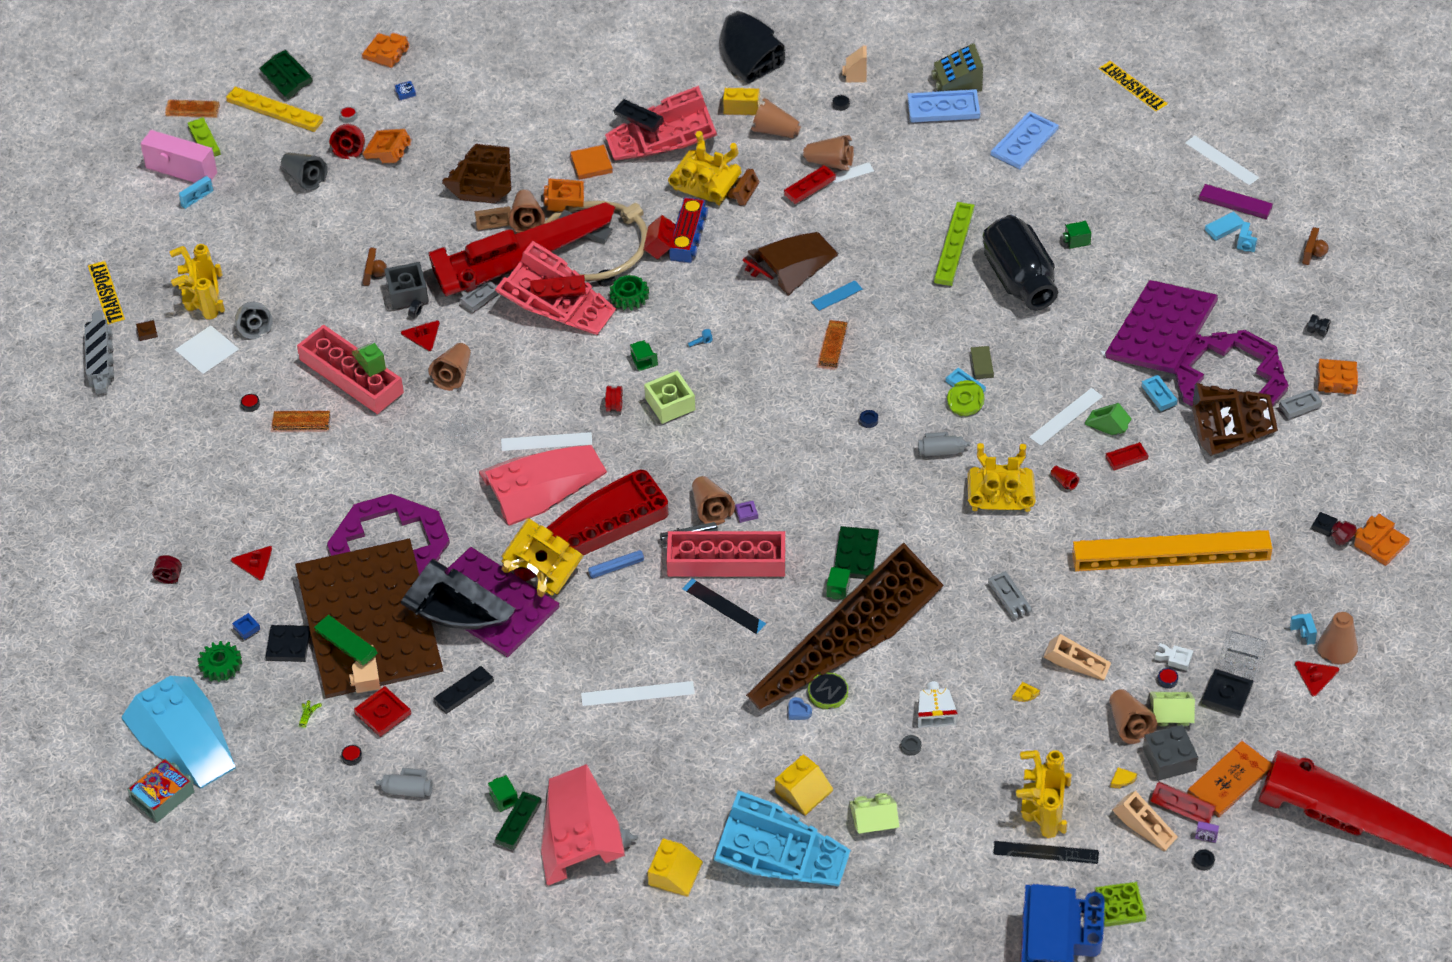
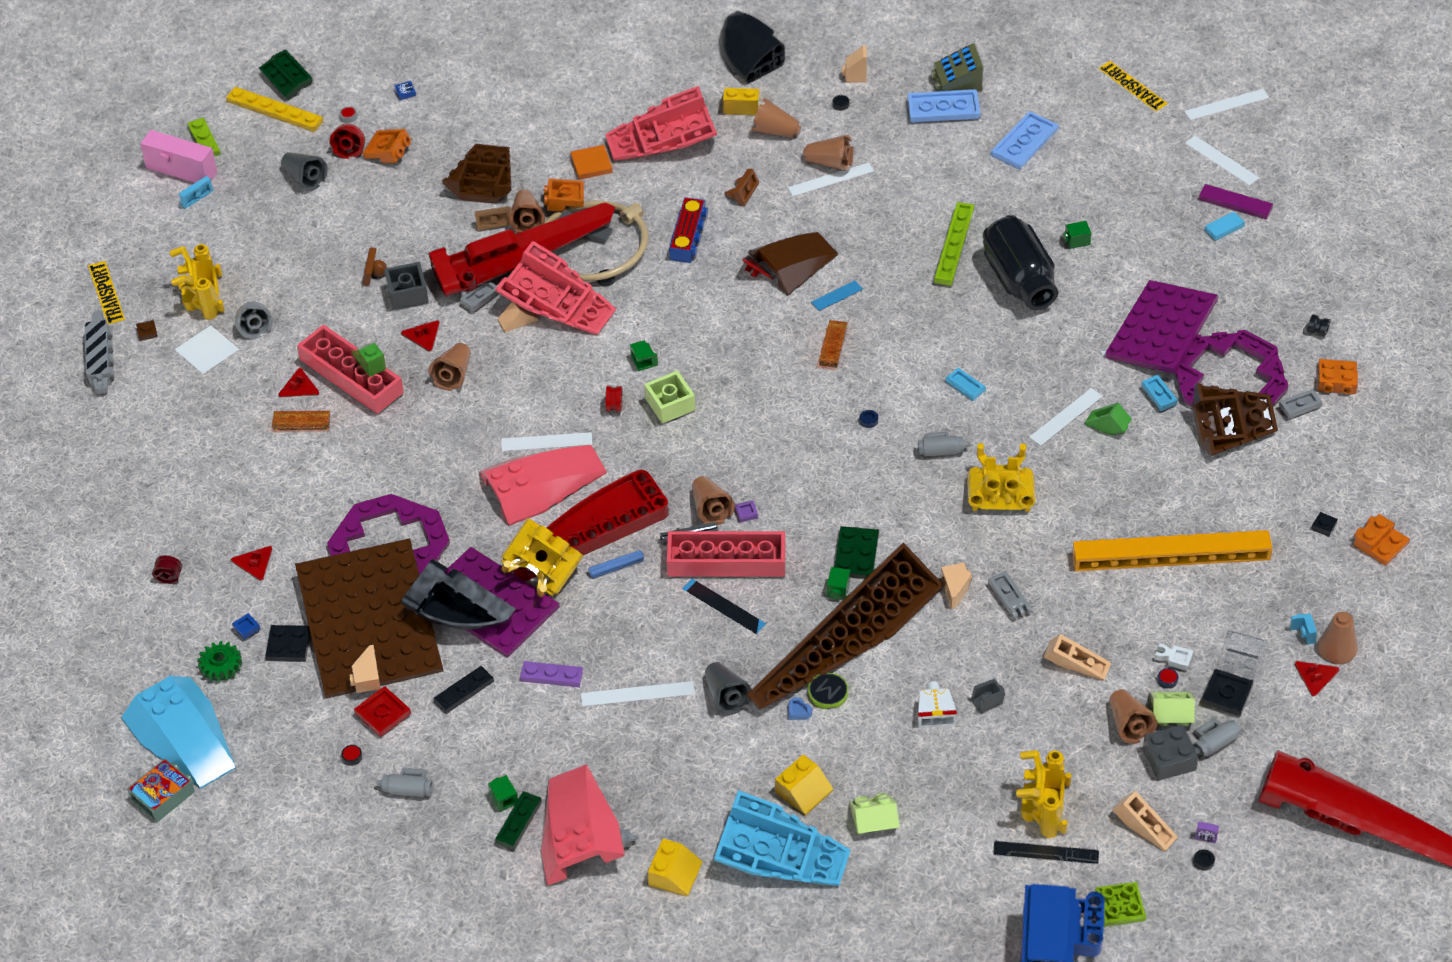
clear orange plate [165,100,220,118] -> none
tile [240,394,260,412] -> none
clear neon green bar [299,700,322,727] -> none
green tile [314,615,378,666] -> none
orange plate [362,32,409,68] -> none
black tile [408,299,423,319] -> none
red plate [530,275,586,299] -> none
green gear [609,275,649,310] -> none
black plate [613,99,664,133] -> none
red brick [643,215,676,259] -> none
yellow piece [668,131,742,205] -> none
dark azure hand [688,329,713,347] -> none
red plate [784,165,836,204] -> none
dark grey tile [901,735,922,756] -> none
lime tile [947,380,985,416] -> none
olive tile [970,346,994,379] -> none
yellow tile [1012,682,1040,702] -> none
red cone [1051,465,1079,490] -> none
red tile [1105,442,1149,471] -> none
yellow tile [1111,767,1137,788] -> none
red plate [1150,781,1217,824] -> none
orange tile [1187,741,1271,817] -> none
medium azure bracket [1237,222,1257,252] -> none
dark orange tile [1302,227,1329,265] -> none
dark red cone [1331,520,1357,546] -> none
none -> red piece [278,368,319,397]
none -> light nougat slope [498,302,539,332]
none -> medium lavender plate [520,661,583,688]
none -> dark grey cone [705,662,752,715]
none -> light nougat slope [941,563,972,609]
none -> dark grey window [971,678,1005,714]
none -> white sticker [1185,89,1269,120]
none -> light grey piece [1193,718,1241,758]

